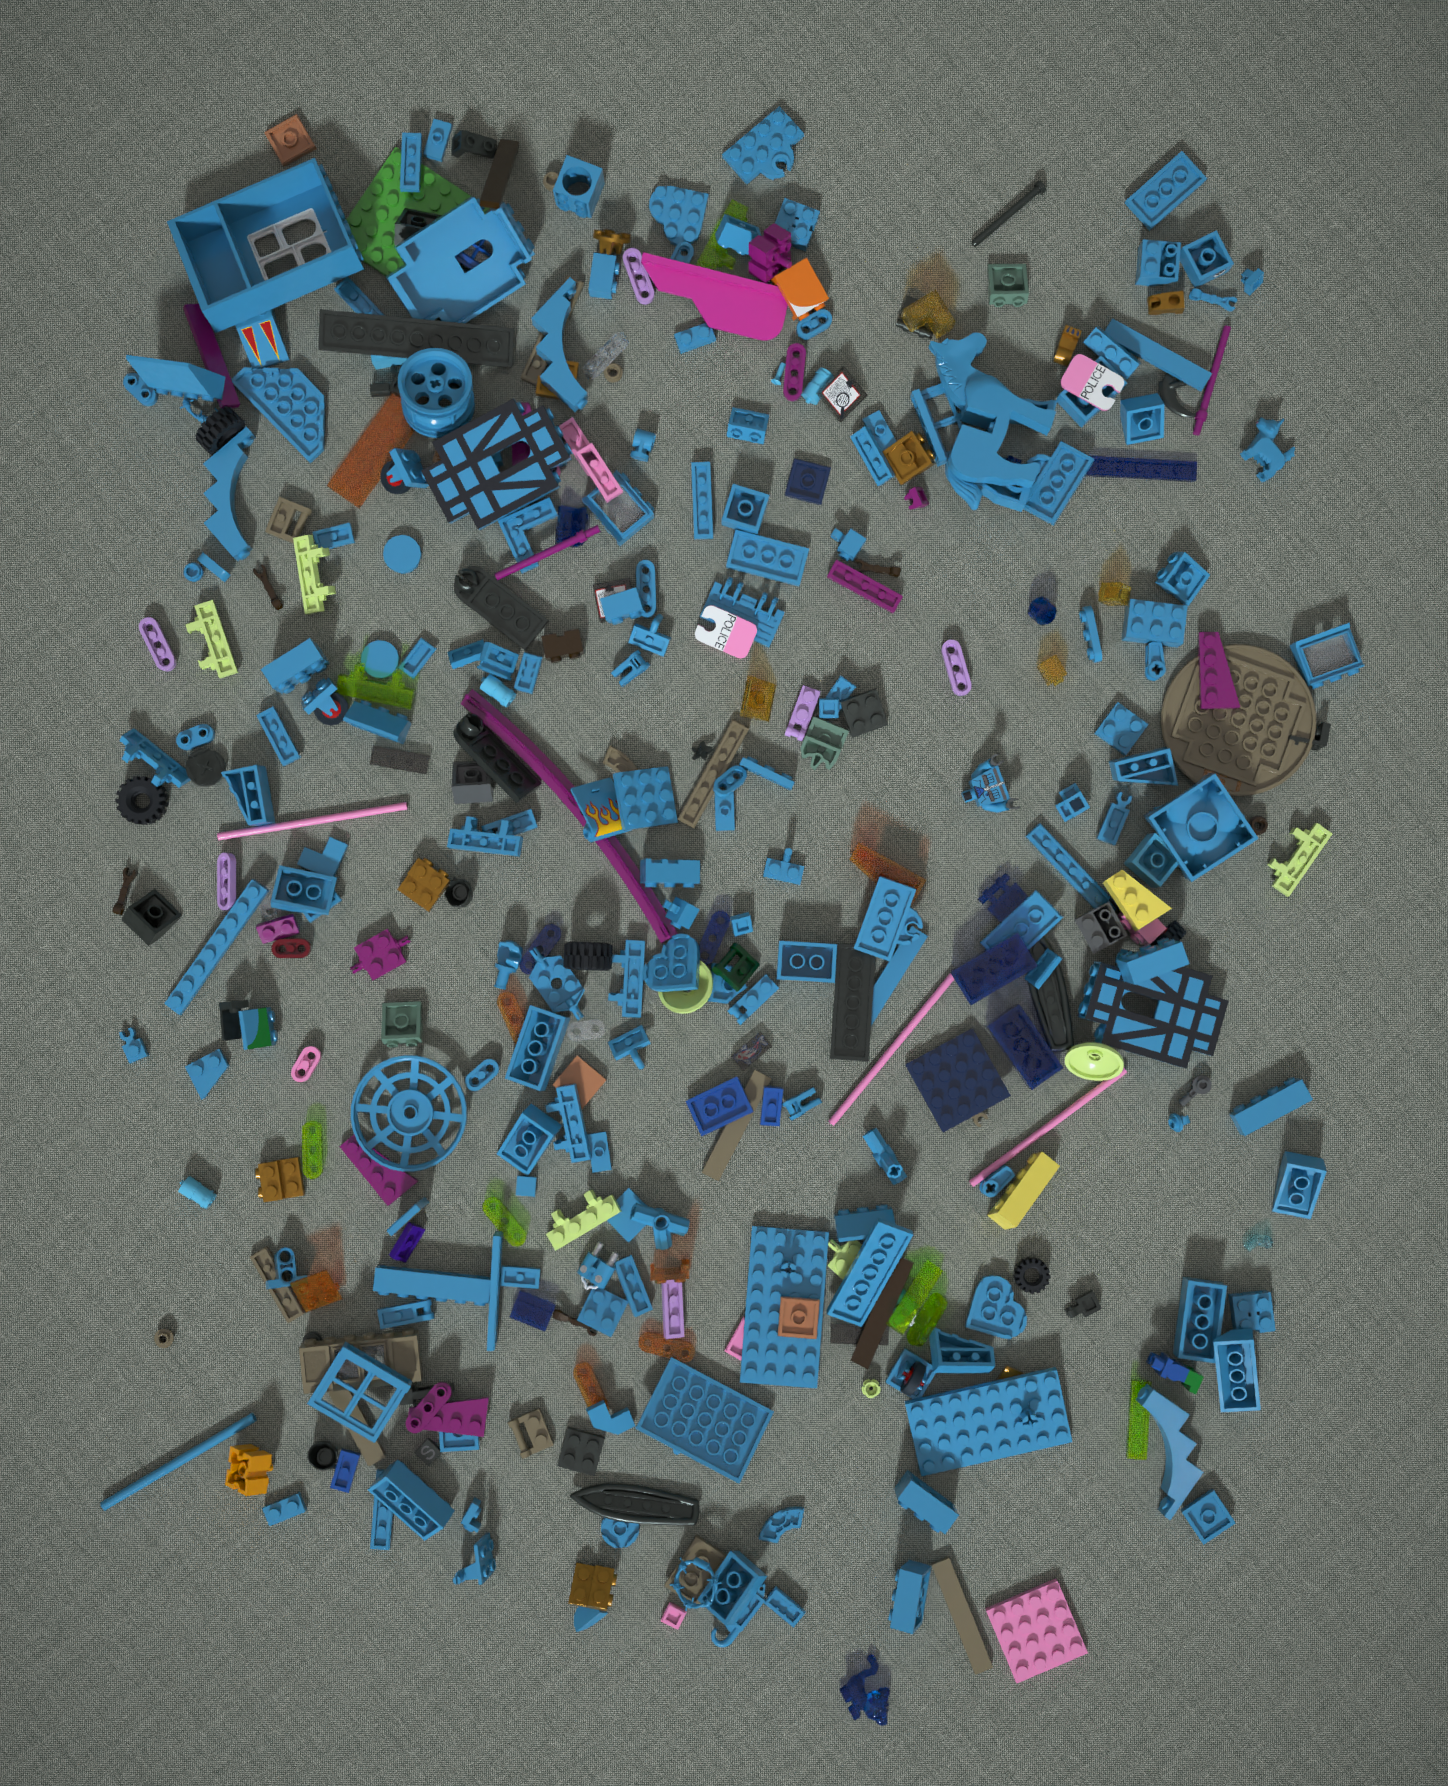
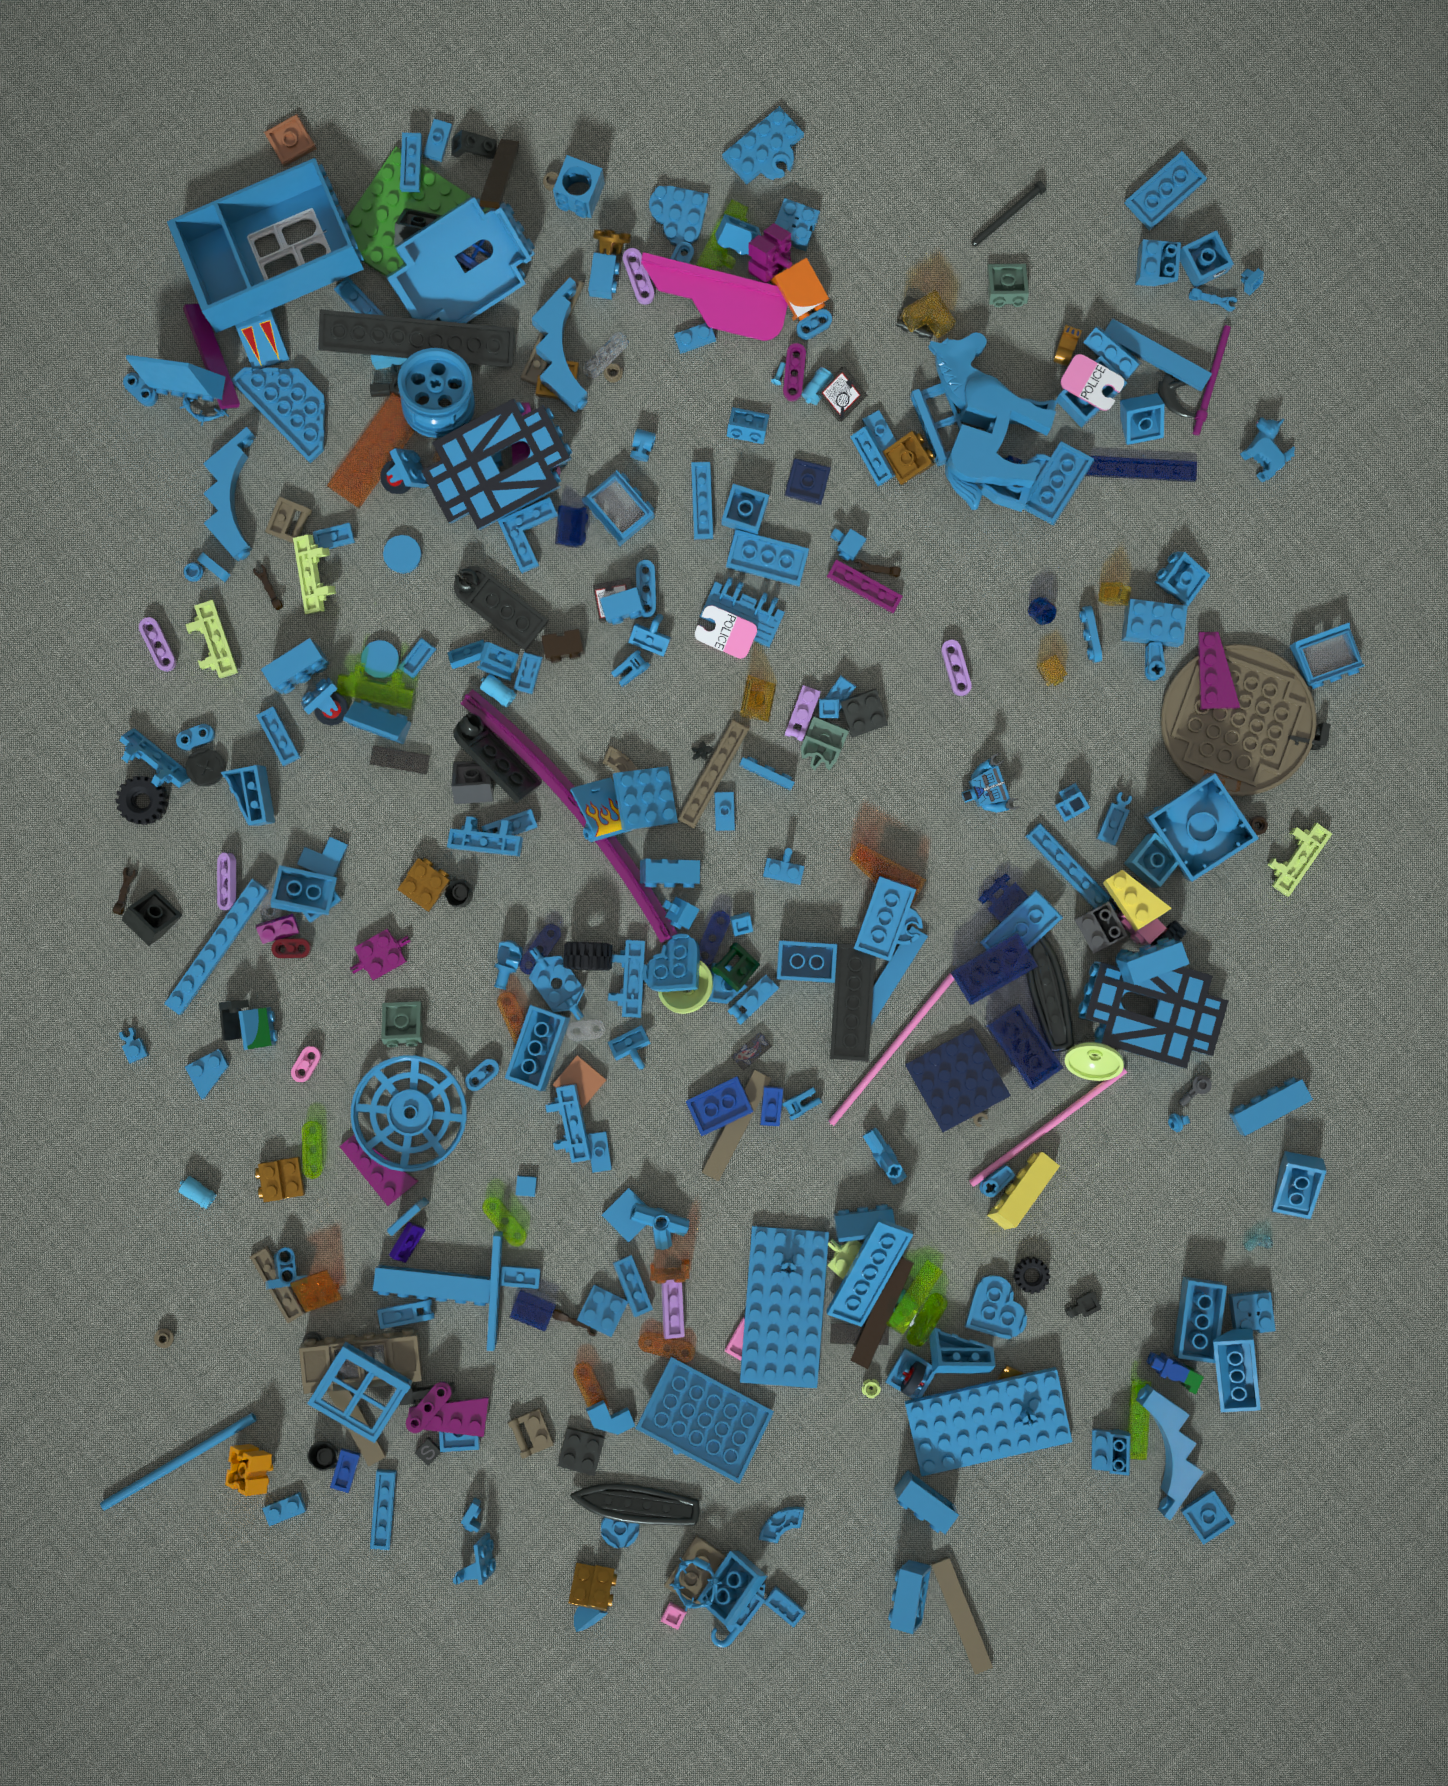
black tyre [195,406,245,455] -> none
bright pink piece [217,802,408,840] -> none
dark azure slope [368,1459,455,1541] -> none
magenta bar [494,525,601,580] -> none
dark azure slope [497,1104,562,1176] -> none
yellowish green hinge [546,1190,622,1251] -> none
bright pink bracket [559,417,623,503] -> none
dark azure piece [577,1242,619,1290] -> none
dark azure plate [713,766,747,797] -> none
nougat tile [777,1296,820,1339] -> none
clear blue animal [839,1654,890,1726] -> none
magenta tile [904,487,930,510] -> none
bright pink plate [985,1578,1088,1683] -> none
dark azure plate [1024,948,1062,990] -> none
dark azure plate [1094,702,1149,756] -> none
dark azure wedge [1109,747,1178,786] -> none
pearl gold leg [1147,291,1185,315] -> none
none -> dark azure brick [1092,1429,1131,1476]

